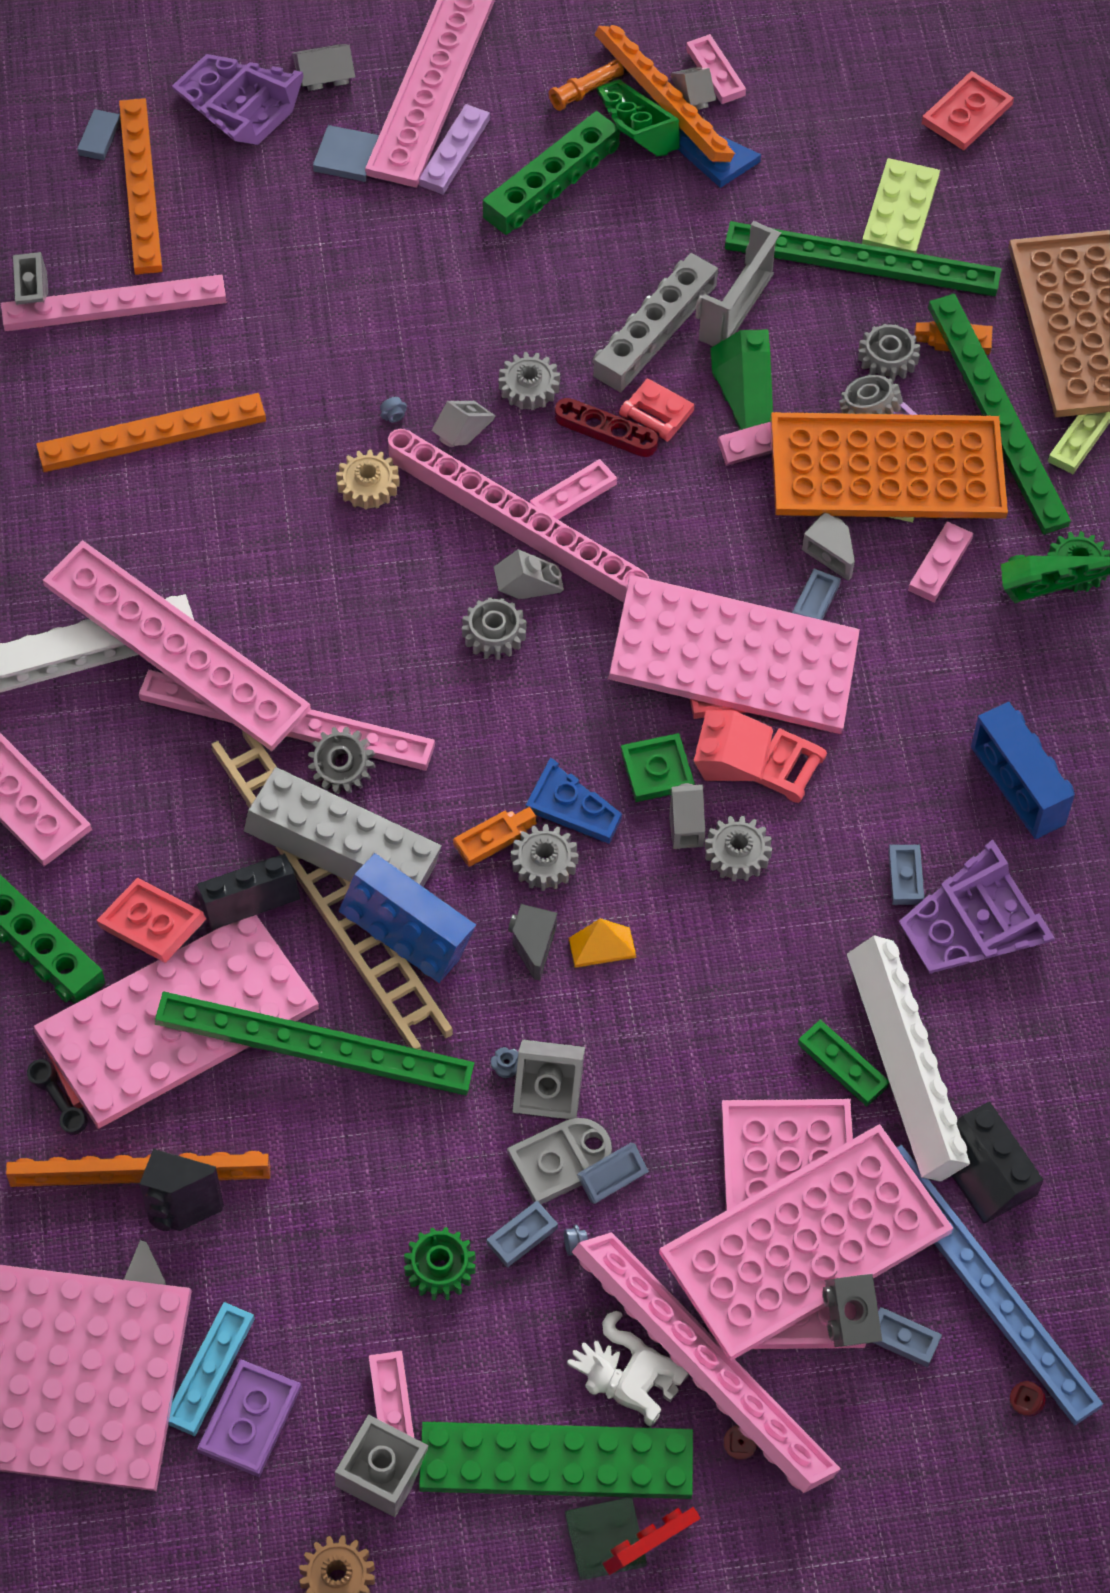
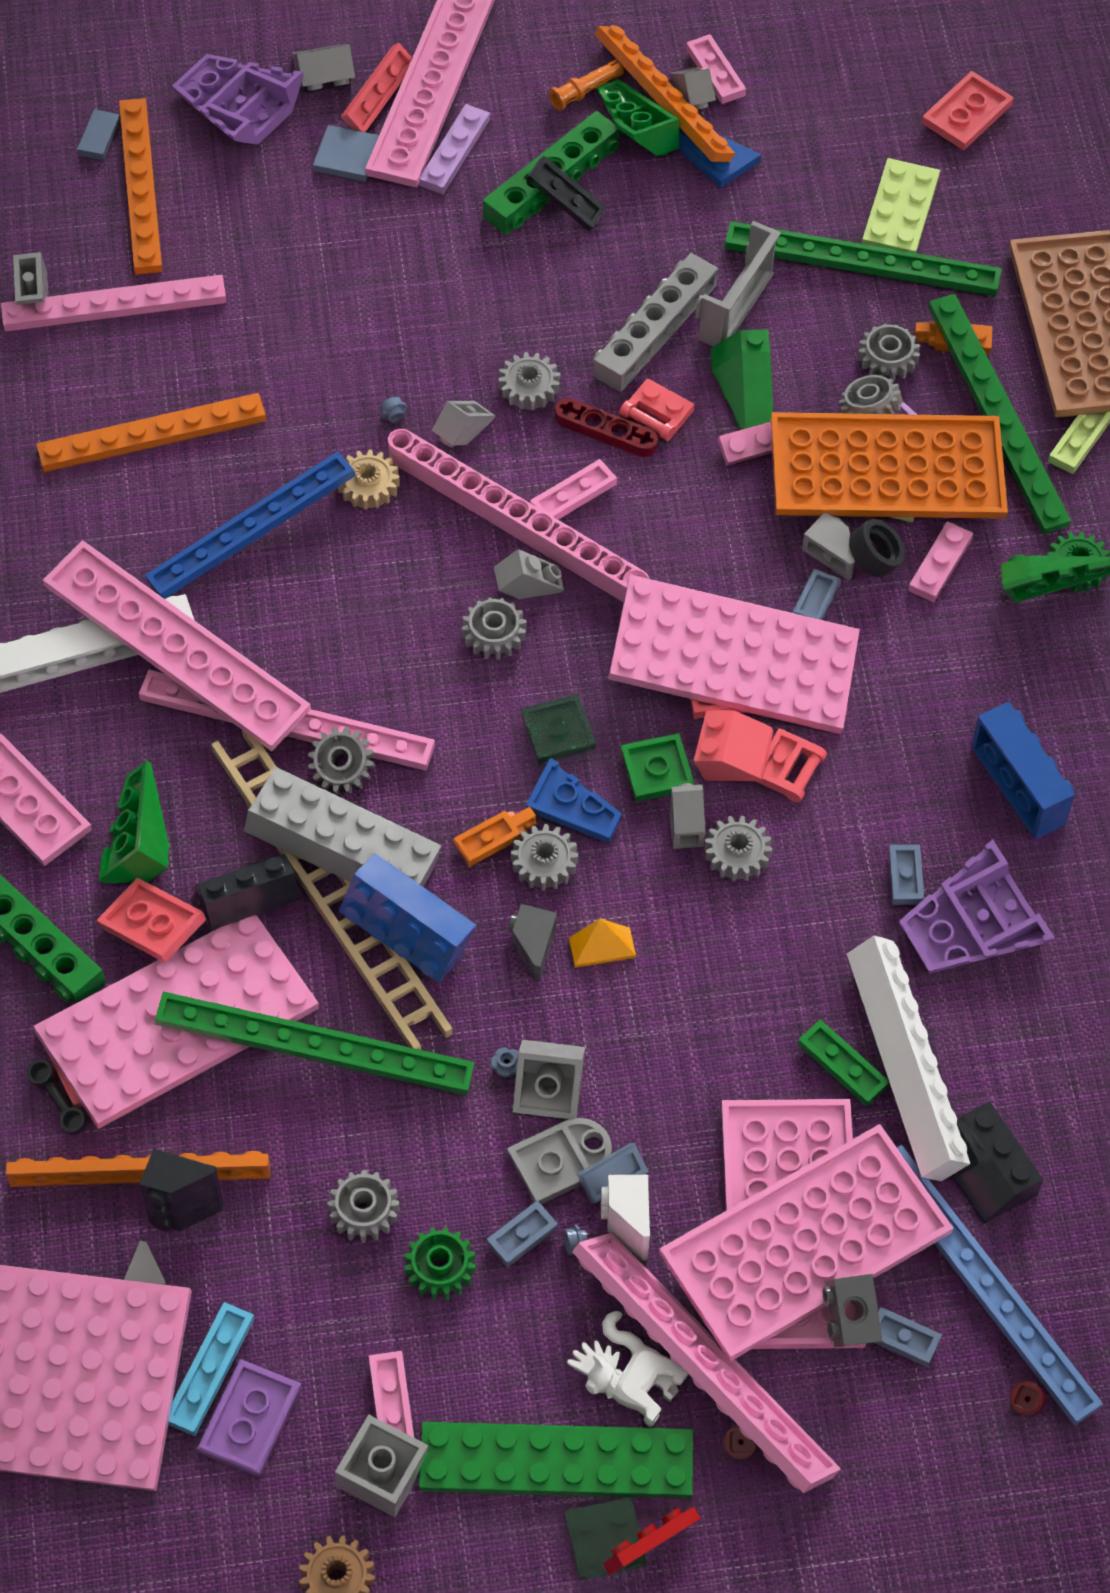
none -> green wedge [99,760,169,883]
none -> blue plate [145,451,355,599]
none -> light grey gear [328,1170,400,1243]
none -> coral plate [341,43,412,132]
none -> clear green plate [521,694,596,764]
none -> black plate [526,156,606,231]
none -> white slope [601,1175,650,1261]
none -> black tyre [849,519,905,578]

